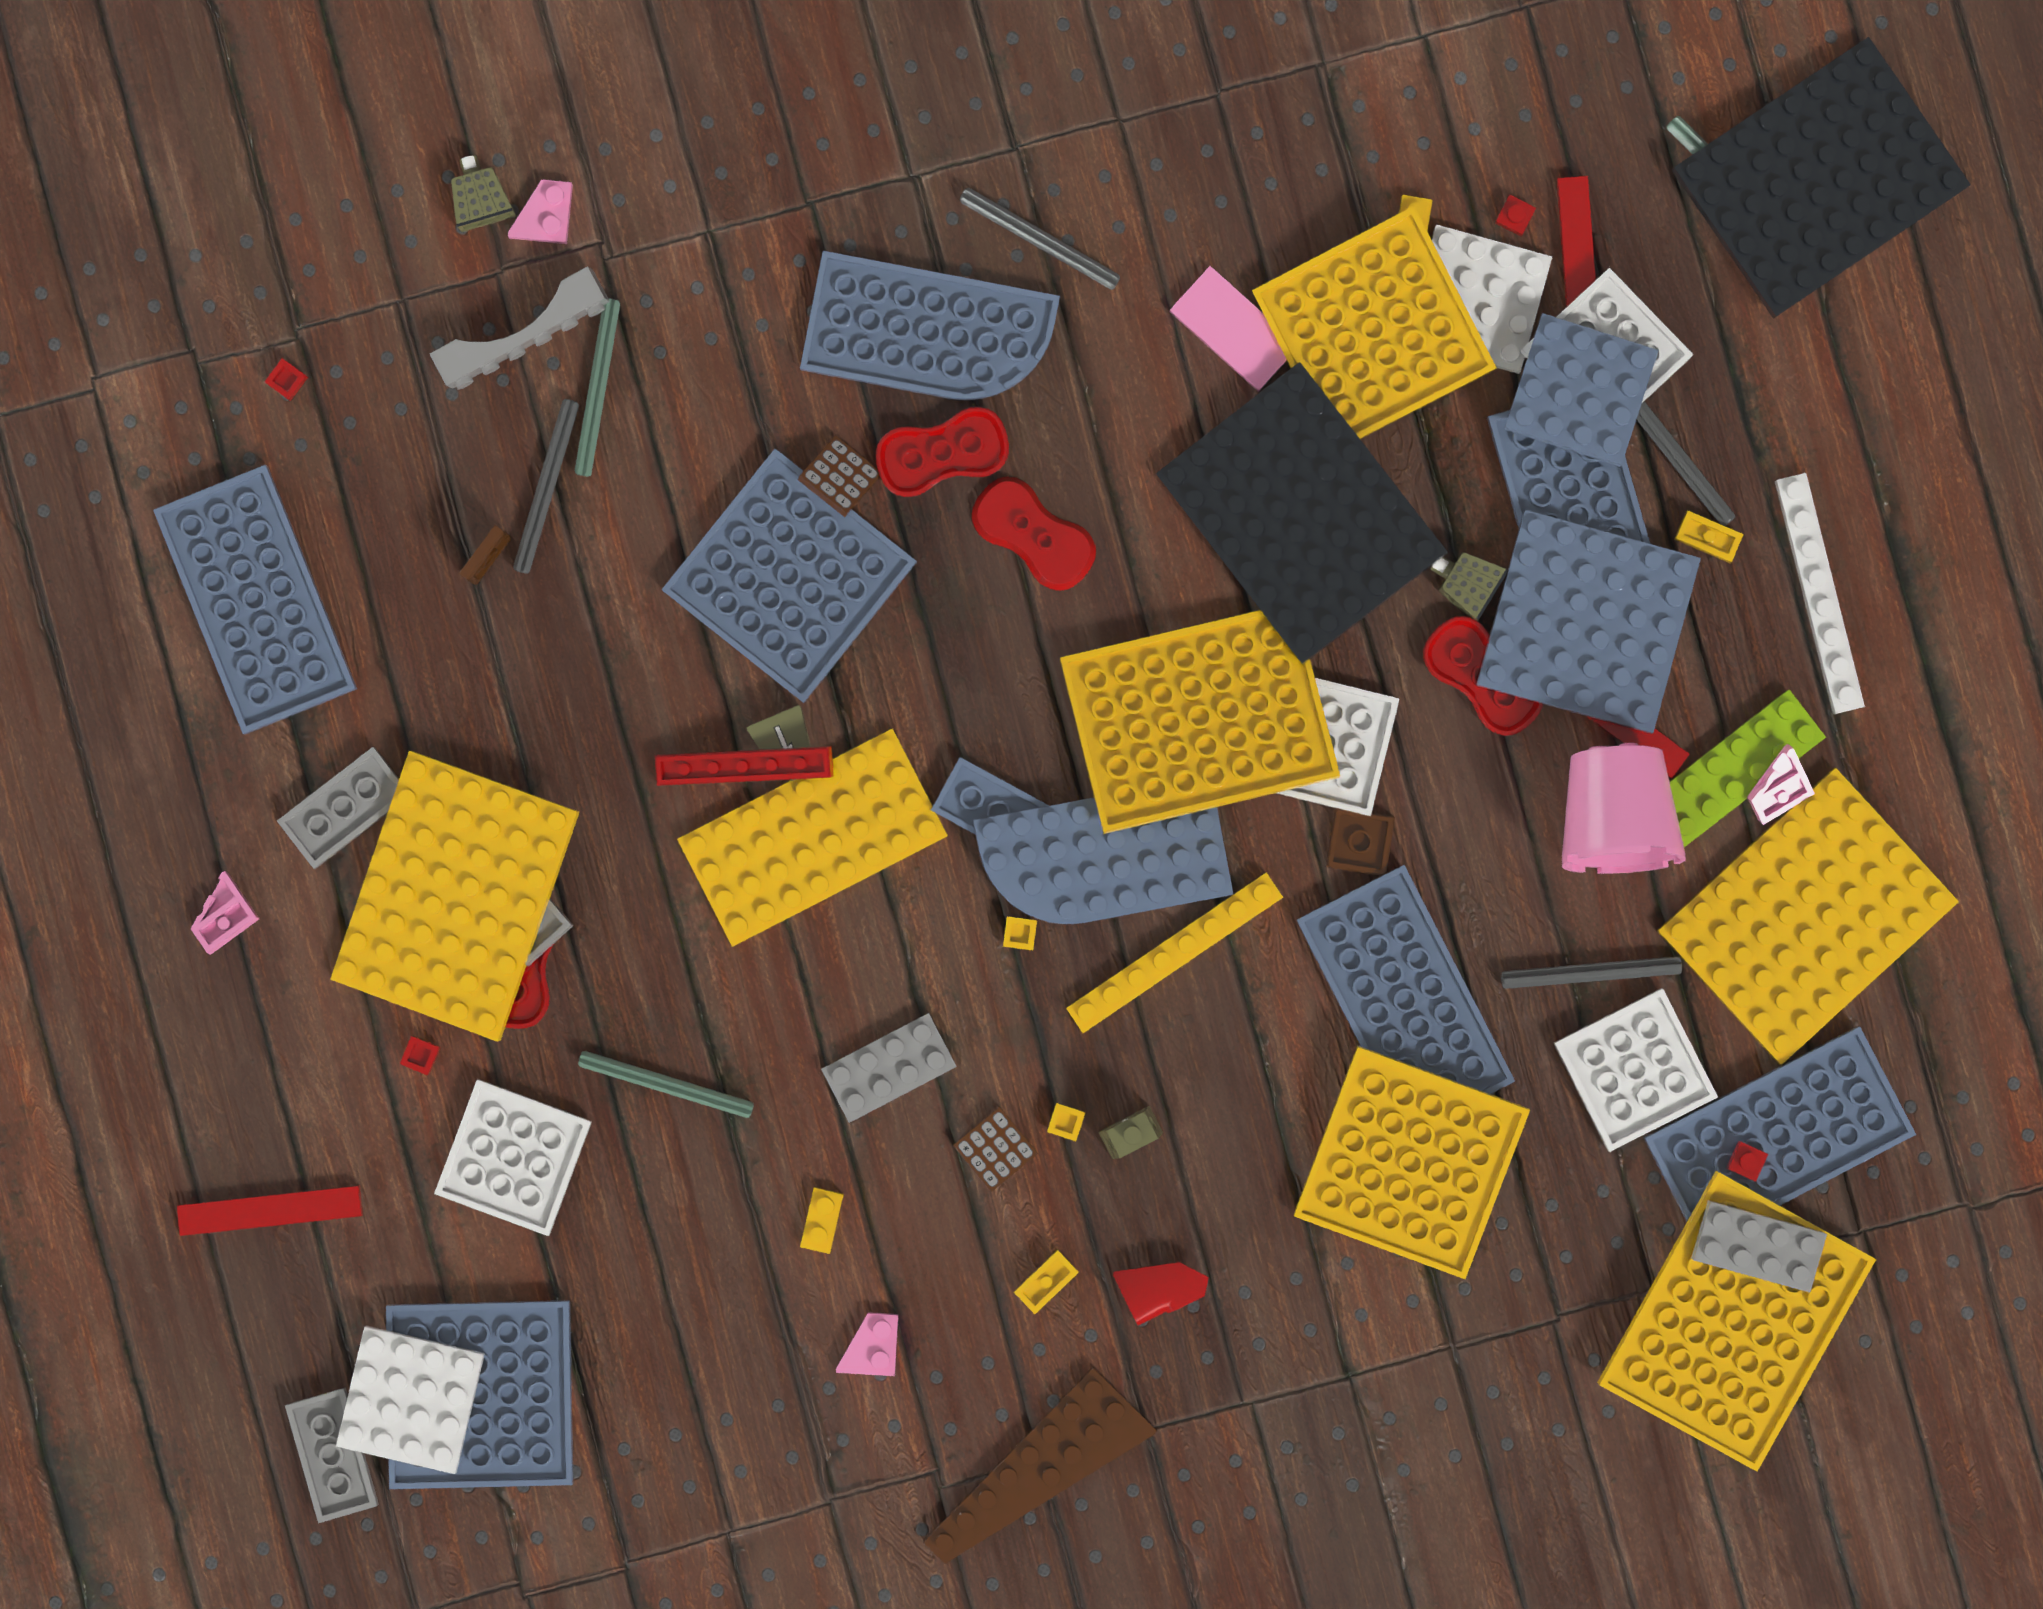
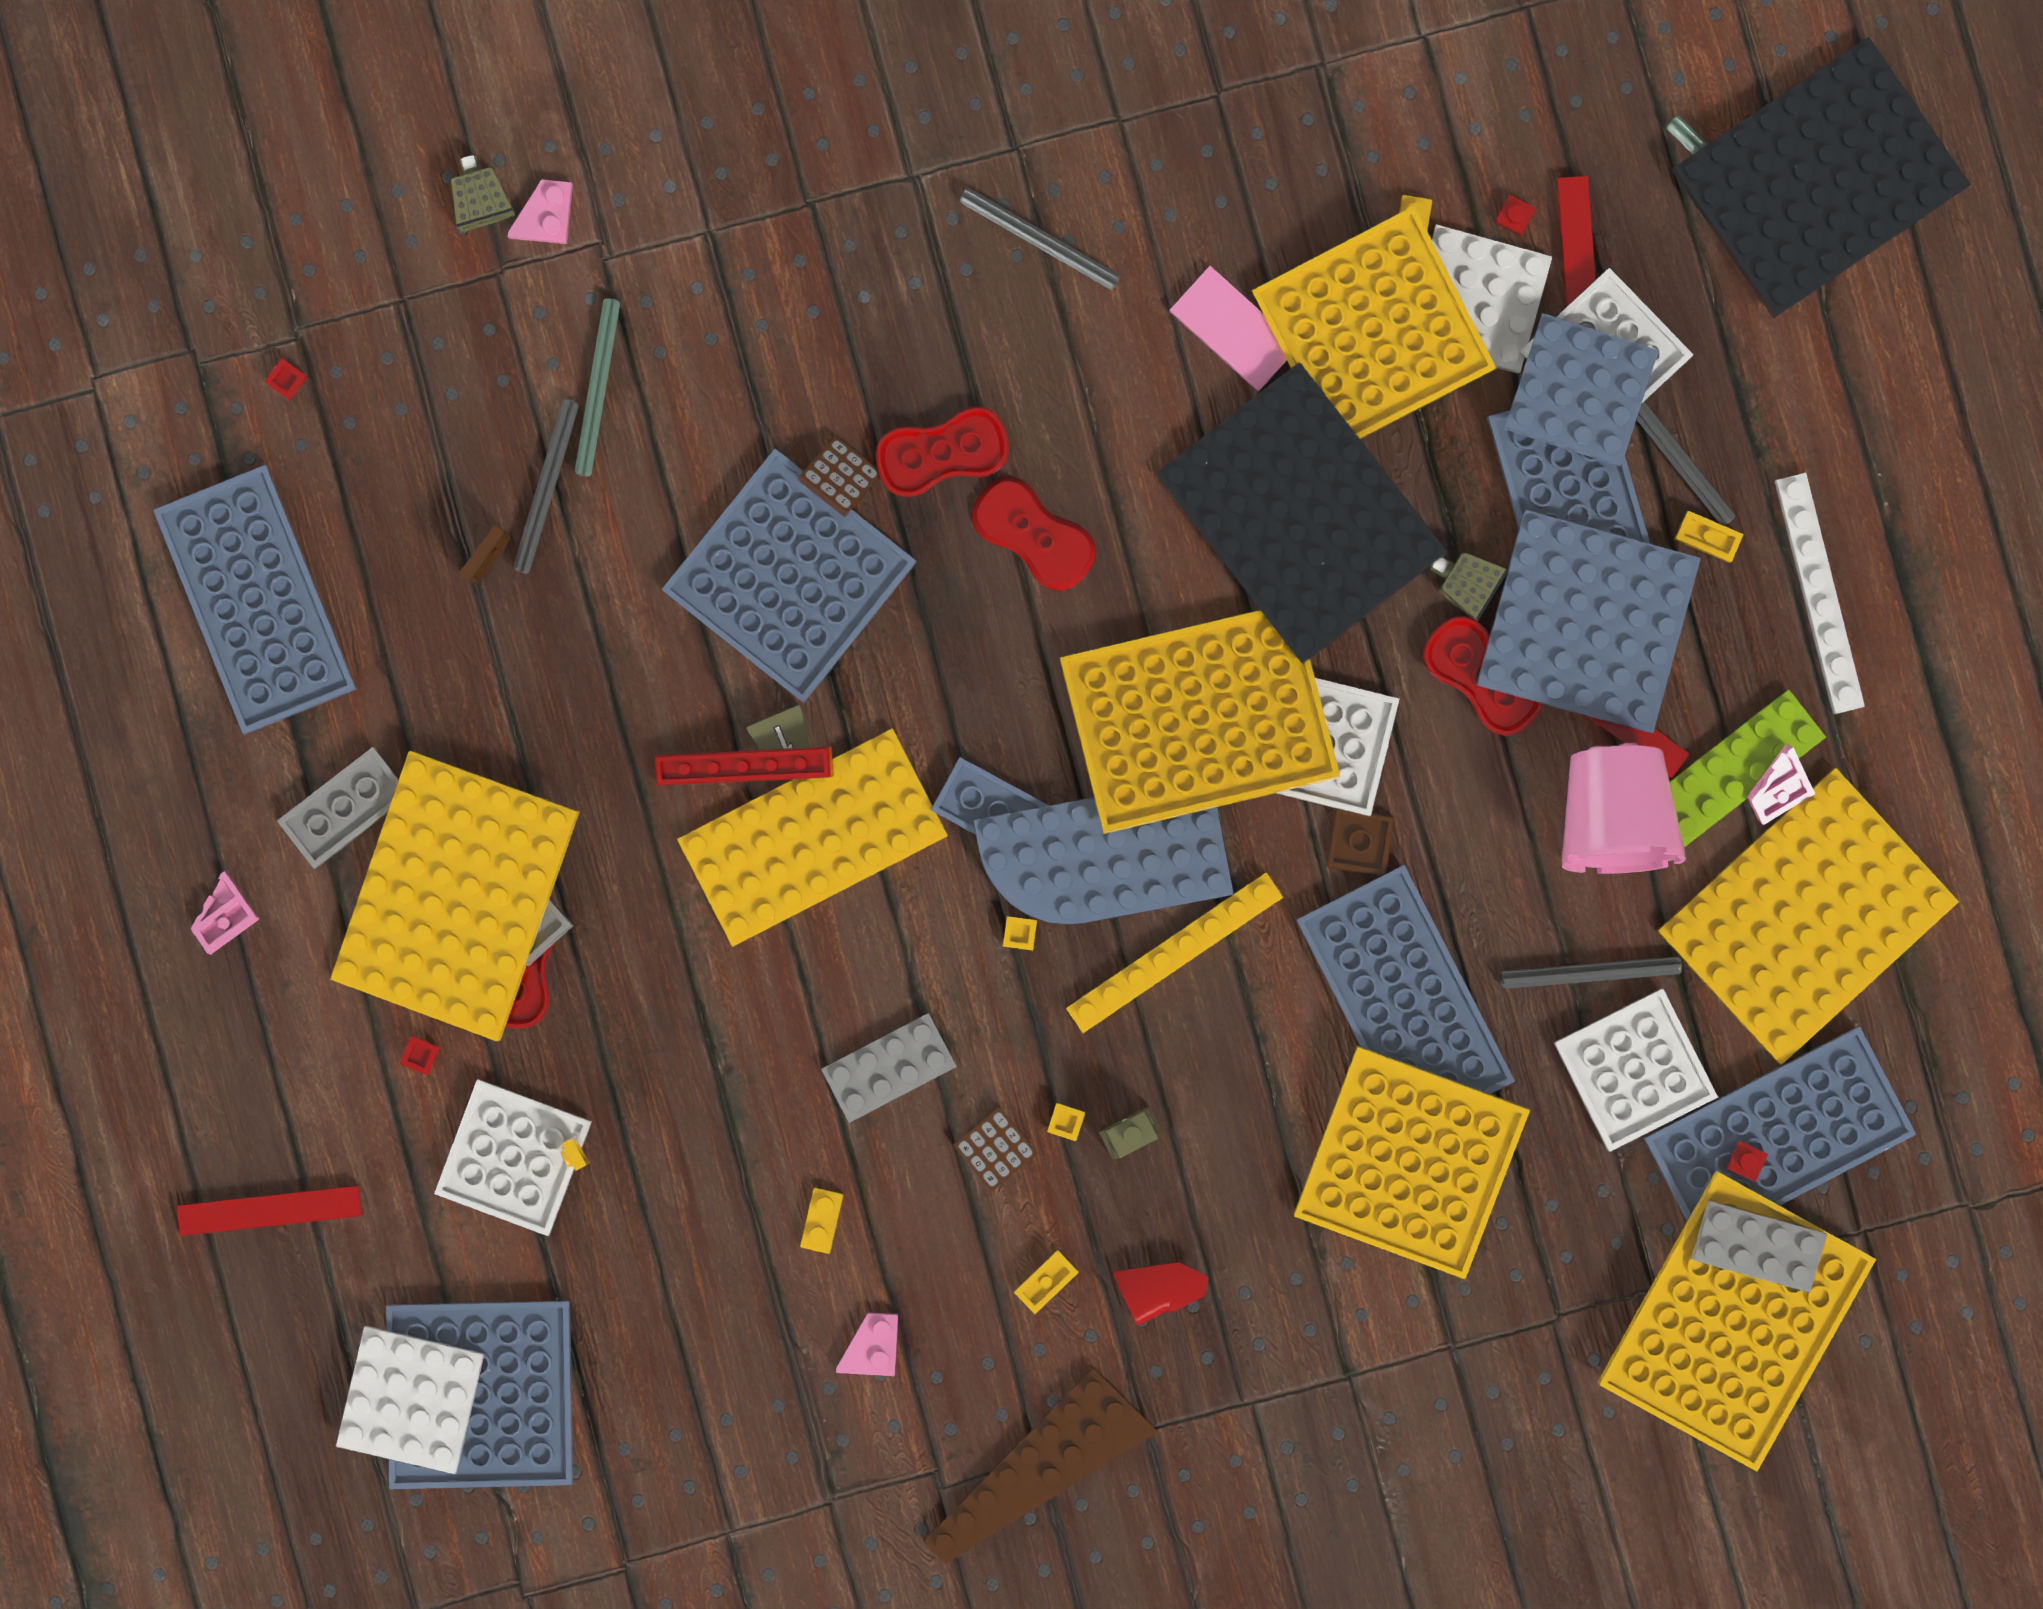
light grey plate [285,1387,379,1523] -> none
light grey arch [430,266,610,390] -> none
sand green axle [578,1051,754,1118] -> none
sand blue plate [800,251,1060,400] -> none
none -> yellow plate [560,1137,590,1171]

